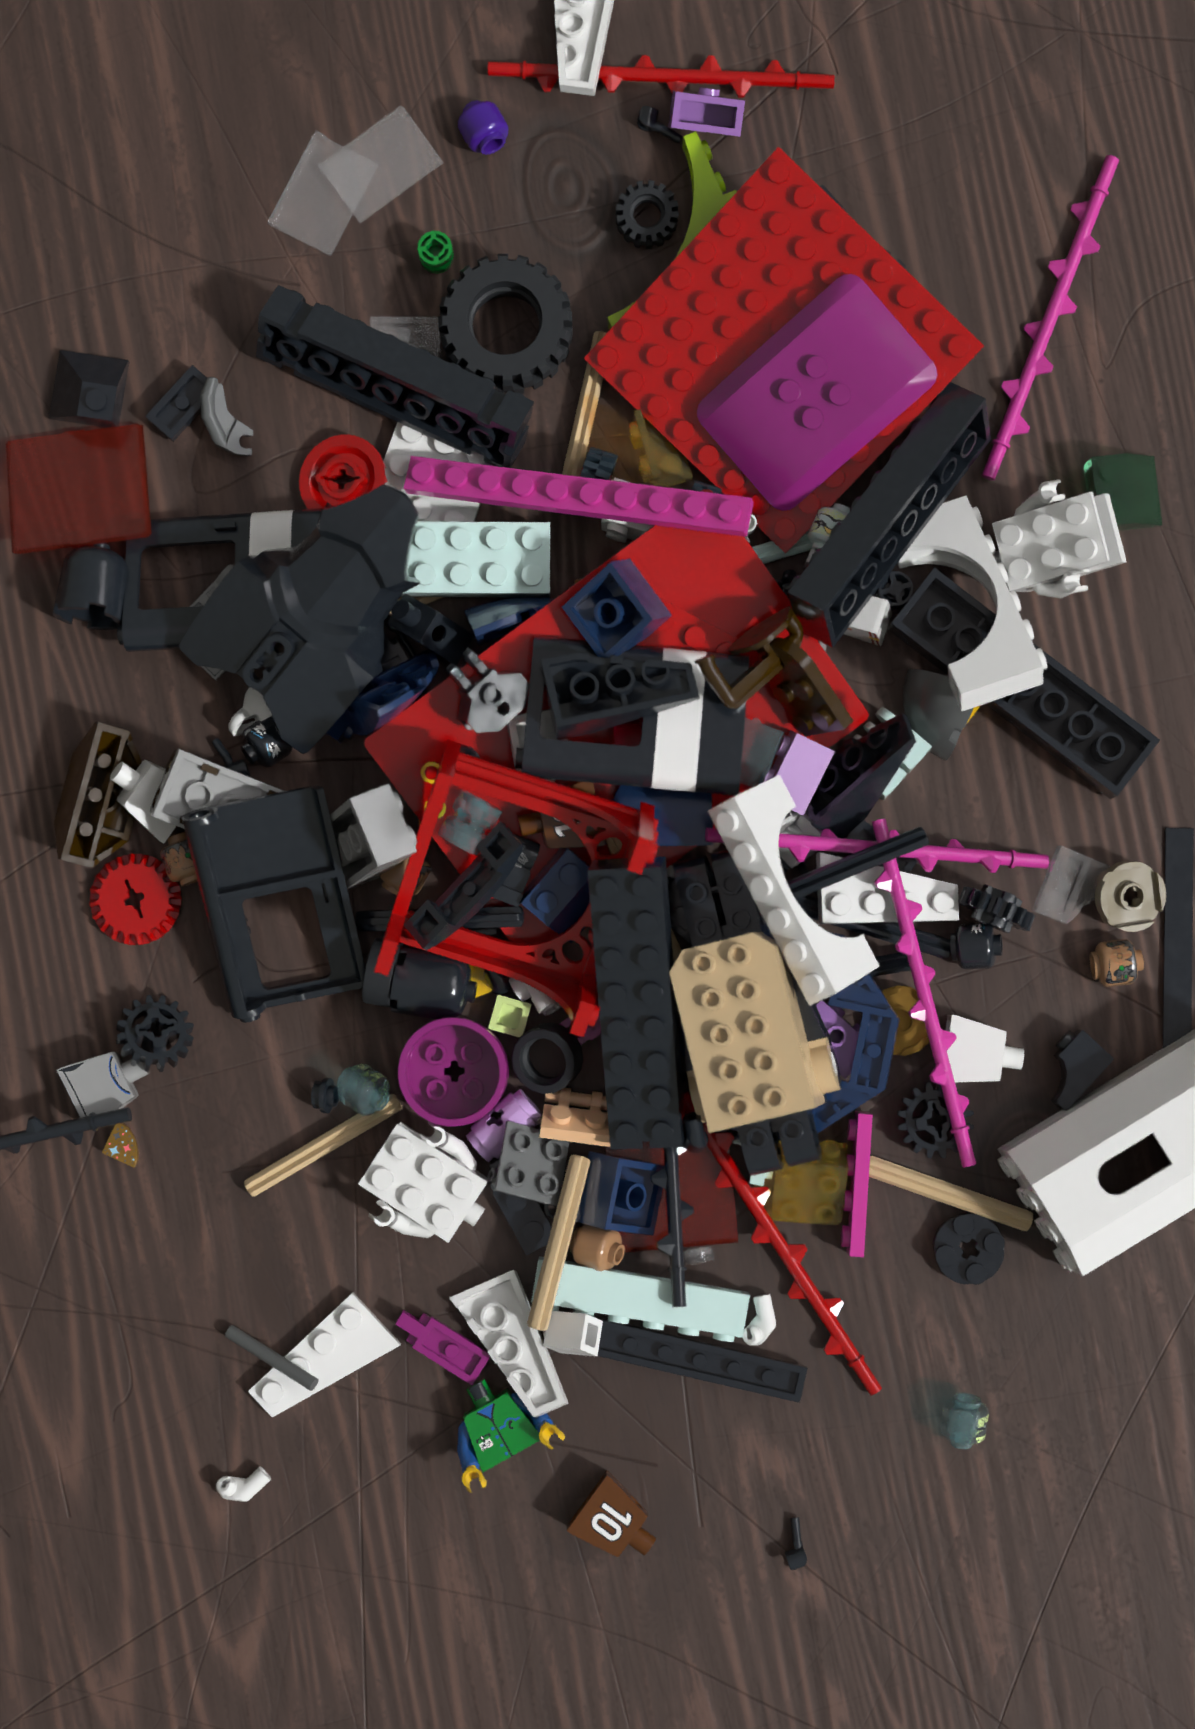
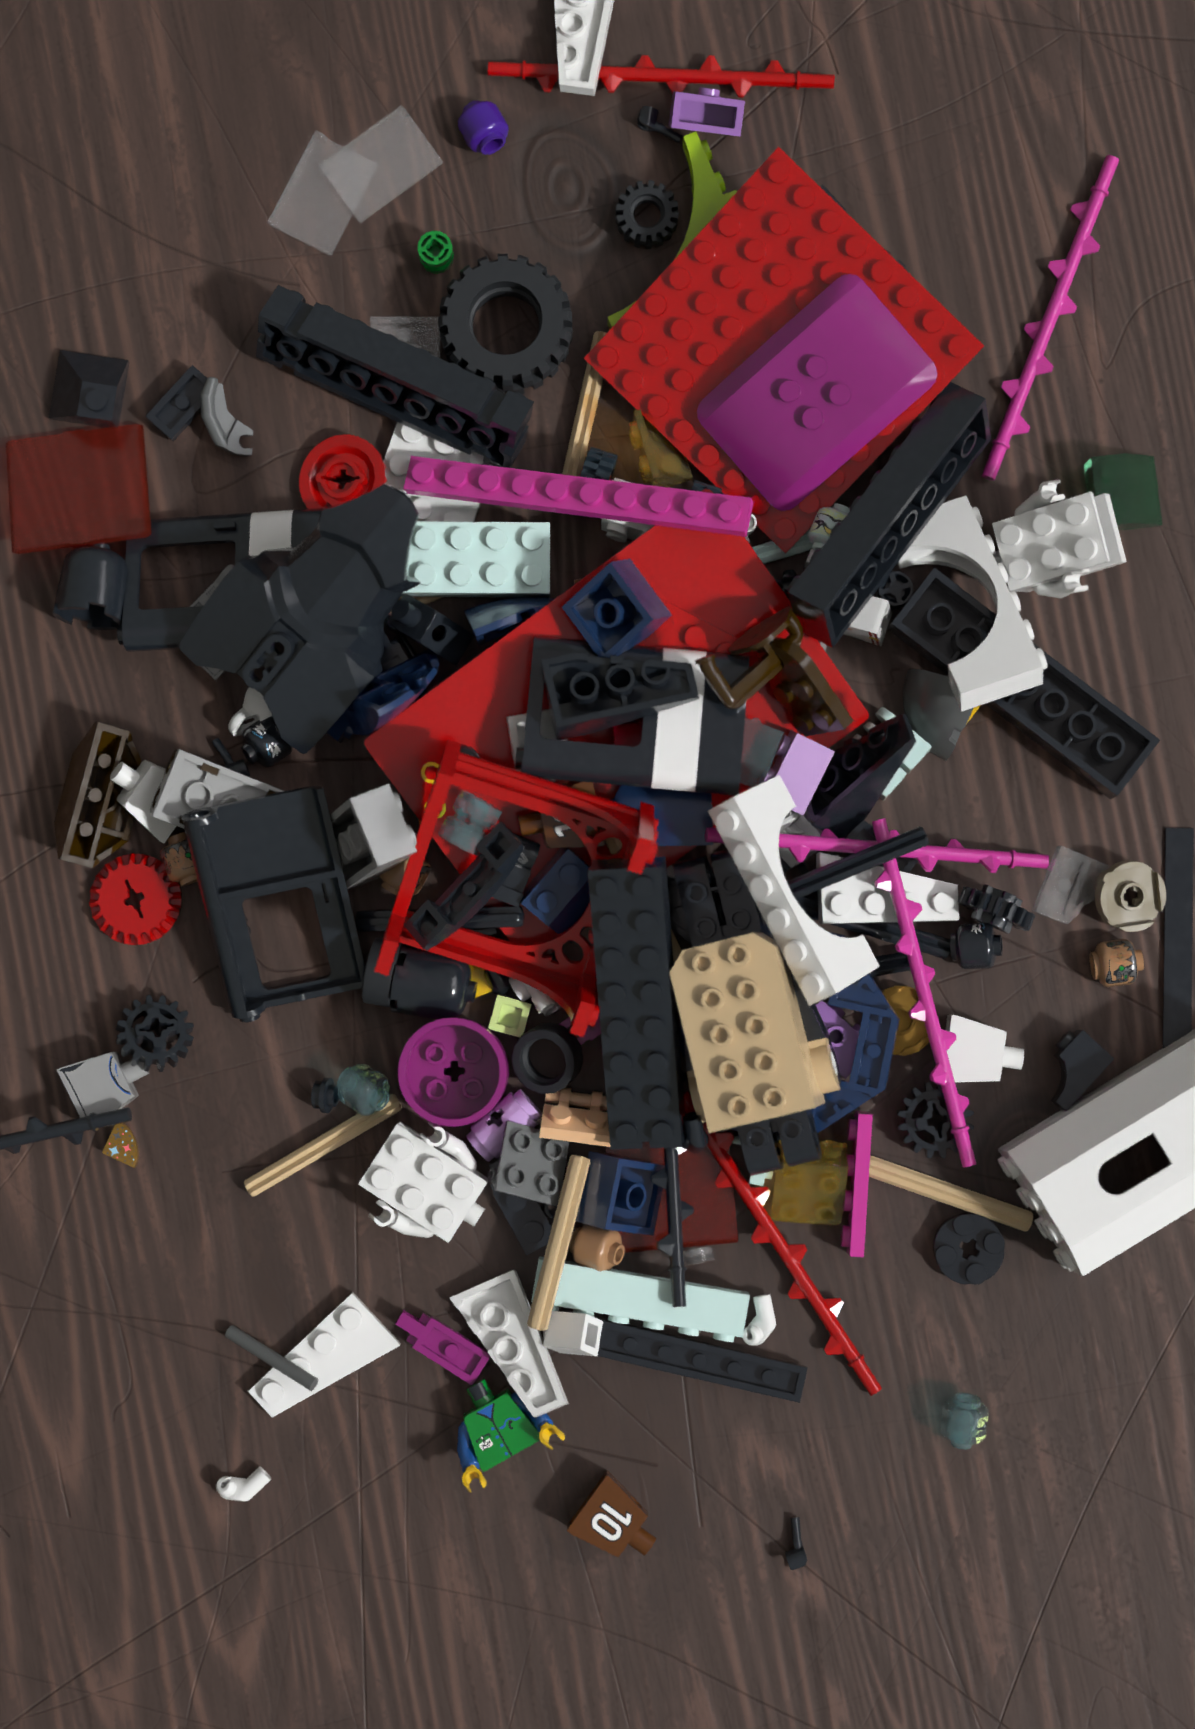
hinge [446,648,530,733] -> none

